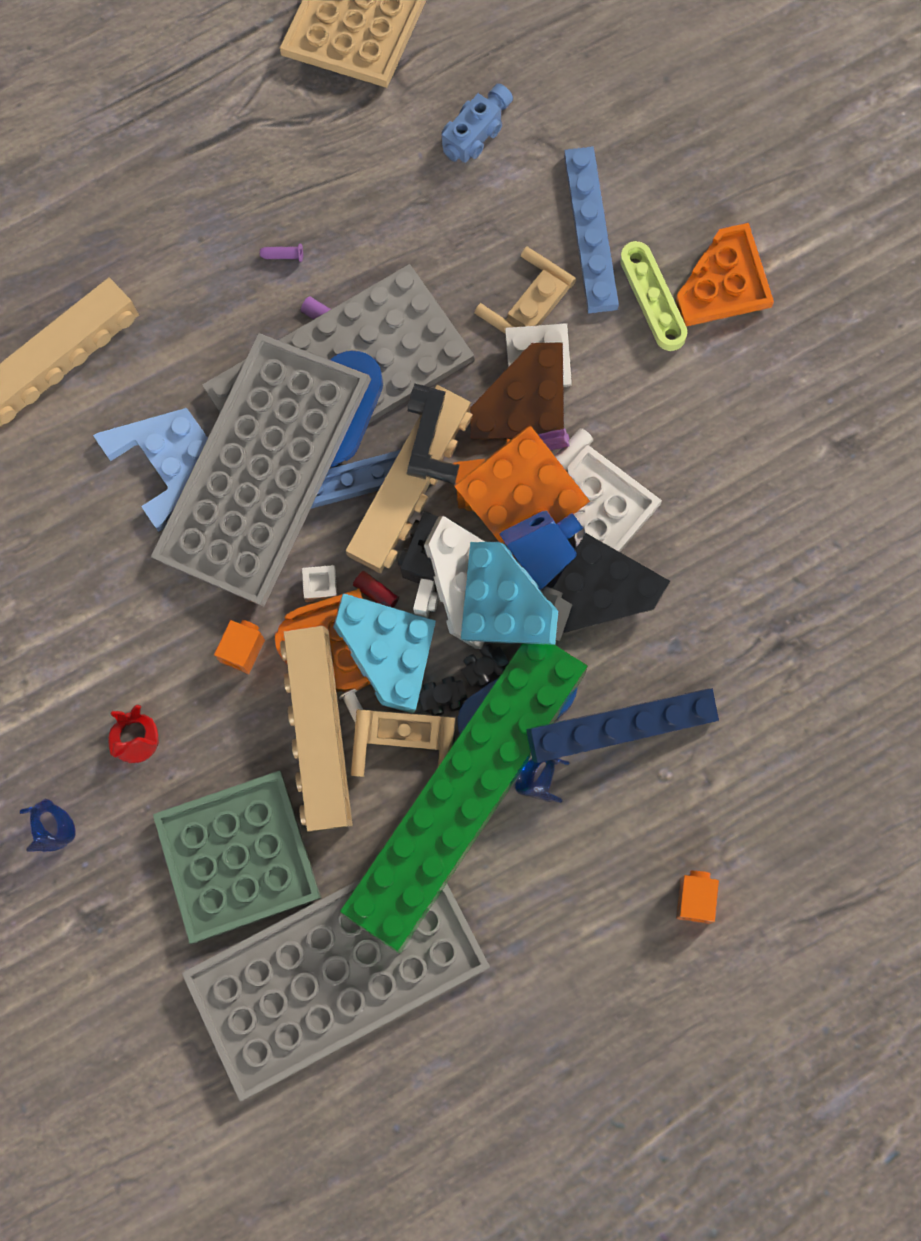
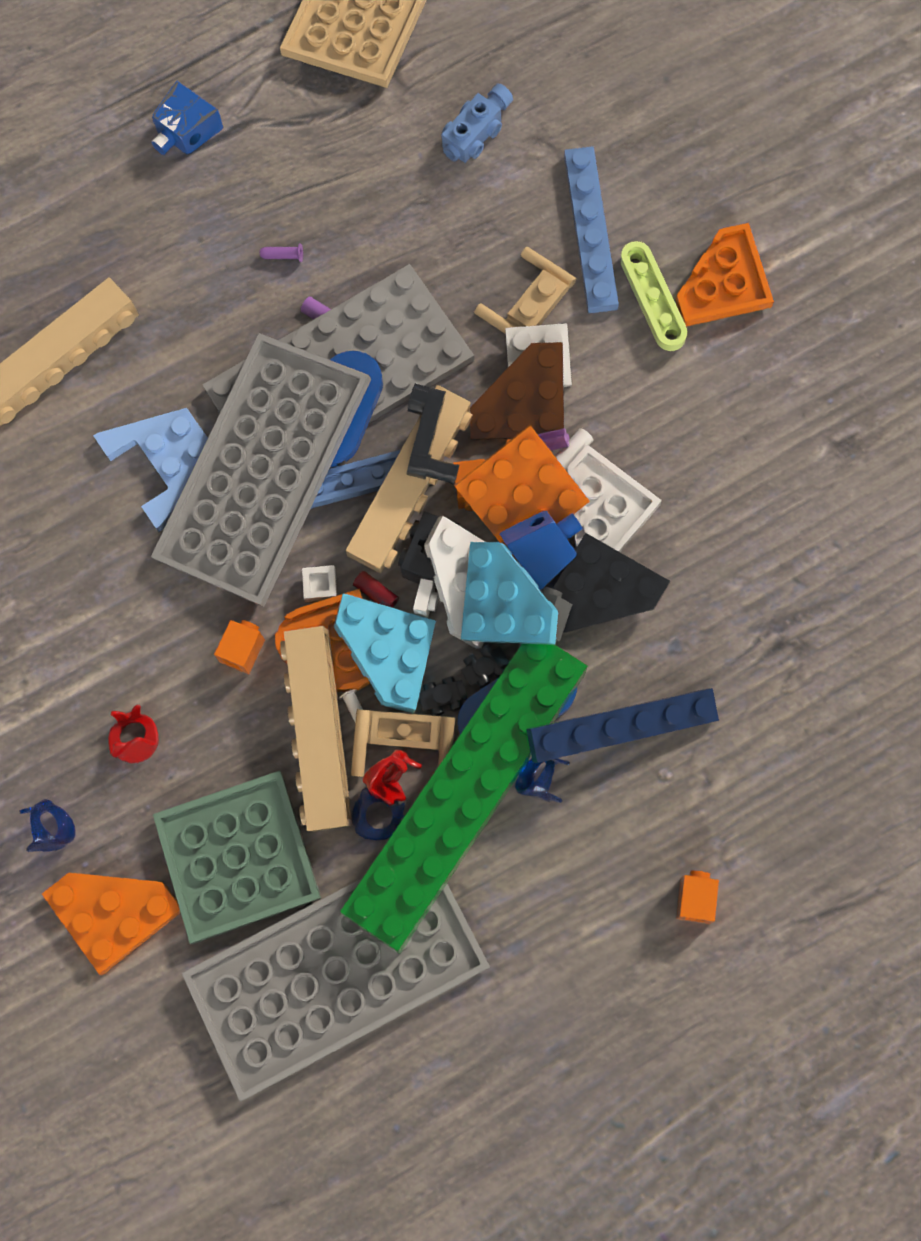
none -> orange plate [42,872,181,975]
none -> blue torso [151,81,224,155]
none -> clear blue piece [352,788,405,841]
none -> red piece [362,750,422,806]

